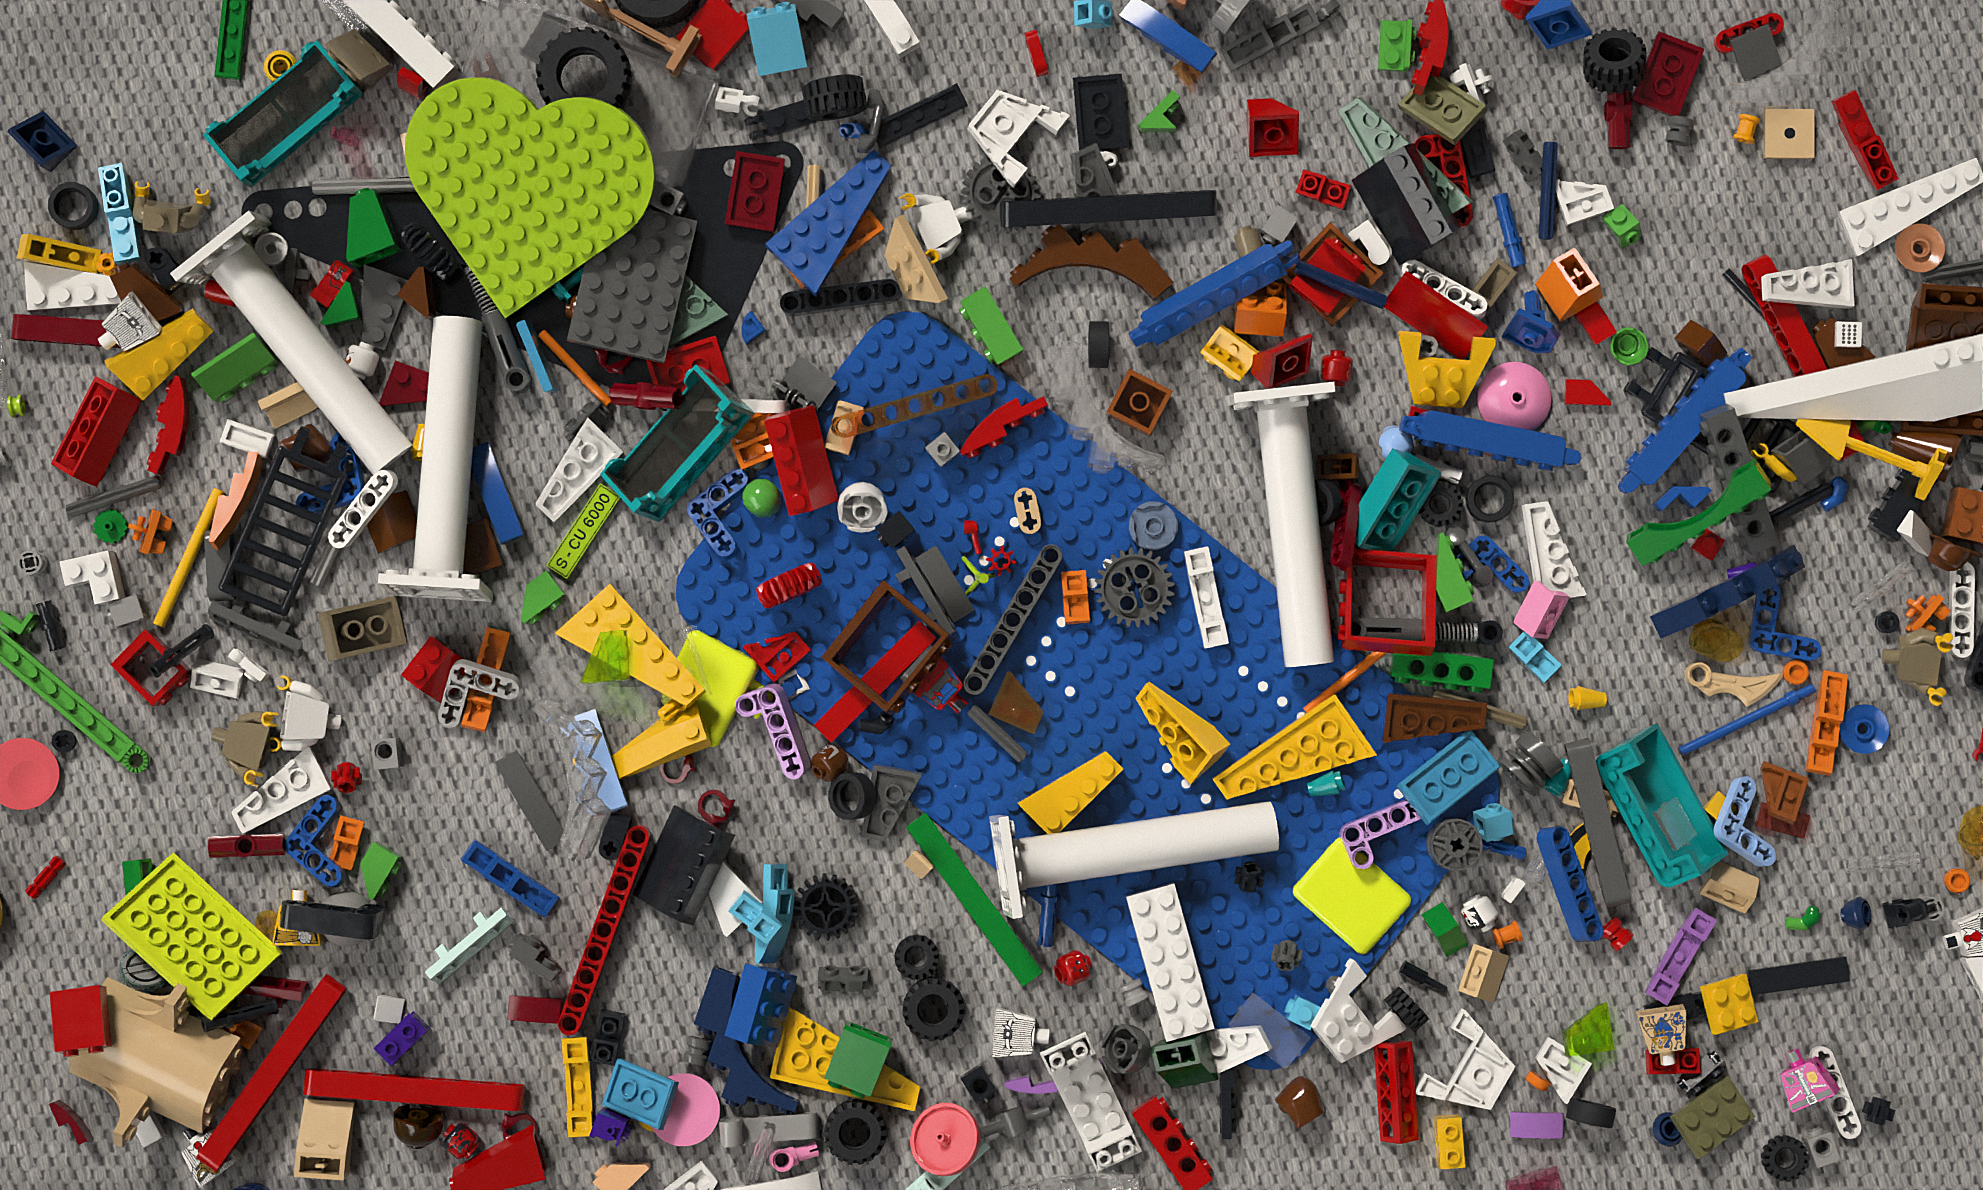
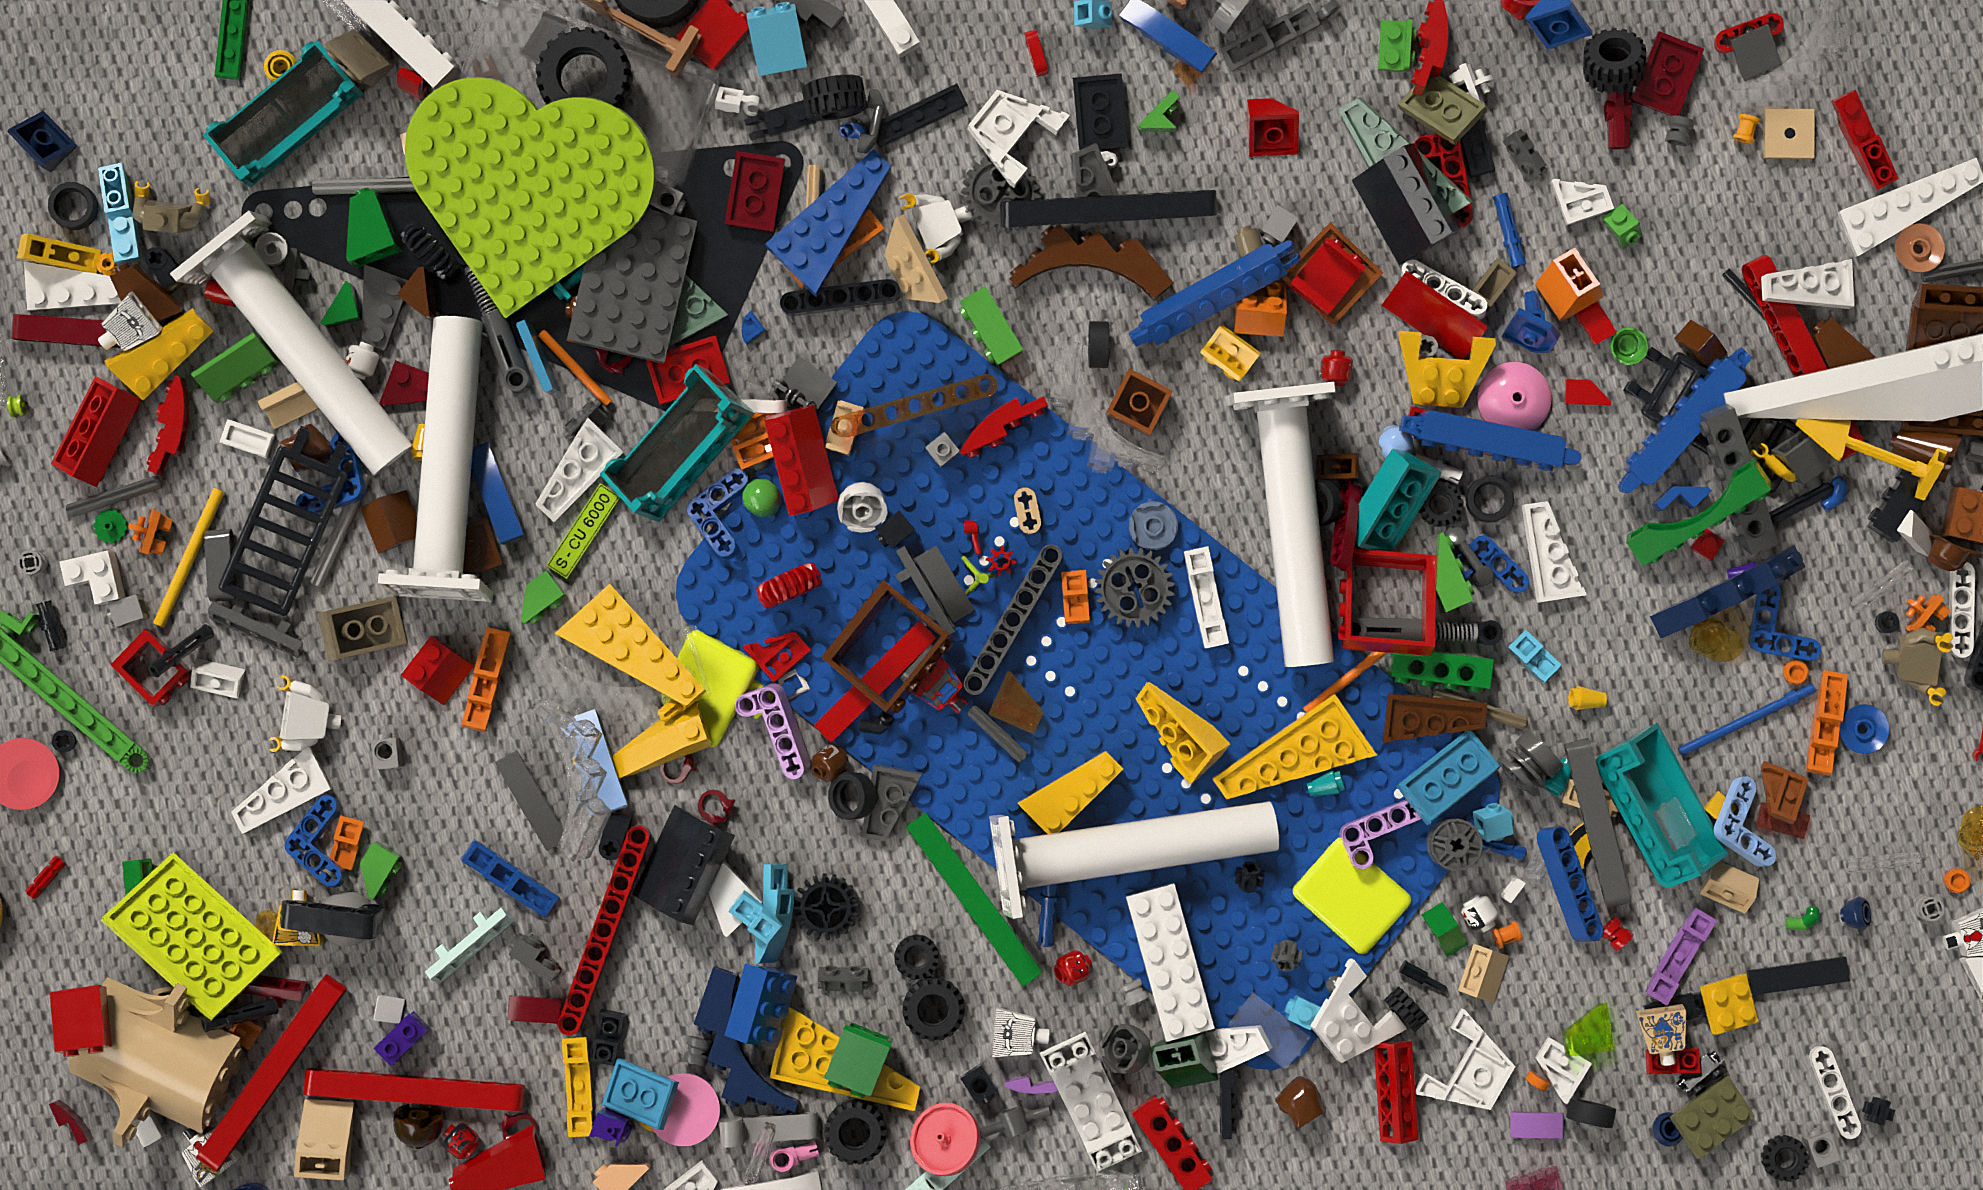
tile [119,949,166,992] -> none
dark red piece [208,834,286,858] -> none
slope [209,451,263,550] -> none
dark tan torso [211,711,279,787] -> none
white plate [228,648,271,683] -> none
red leg [309,260,355,308] -> none
white beam [328,470,398,548] -> none
clear pink plate [329,126,360,148] -> none
red gear [331,762,362,793] -> none
light grey beam [438,659,522,728] -> none
clear neon green wing [581,630,630,685] -> none
dark red piece [609,382,684,410] -> none
tan slope [904,850,933,879] -> none
red slope [1251,334,1313,389] -> none
dark blue axle [1294,260,1388,309] -> none
red slope [1295,169,1352,210] -> none
white leg [1348,218,1392,265] -> none
yellow brick [1433,1114,1465,1169] -> none
bright pink panel [1514,581,1570,639] -> none
dark blue axle [1538,142,1558,240] -> none
tan piece [1685,662,1783,707] -> none
torso [1781,1048,1840,1113] -> none
white tile [1834,321,1862,348] -> none
arm [1855,420,1892,434] -> none
black piece [1882,898,1929,928] -> none

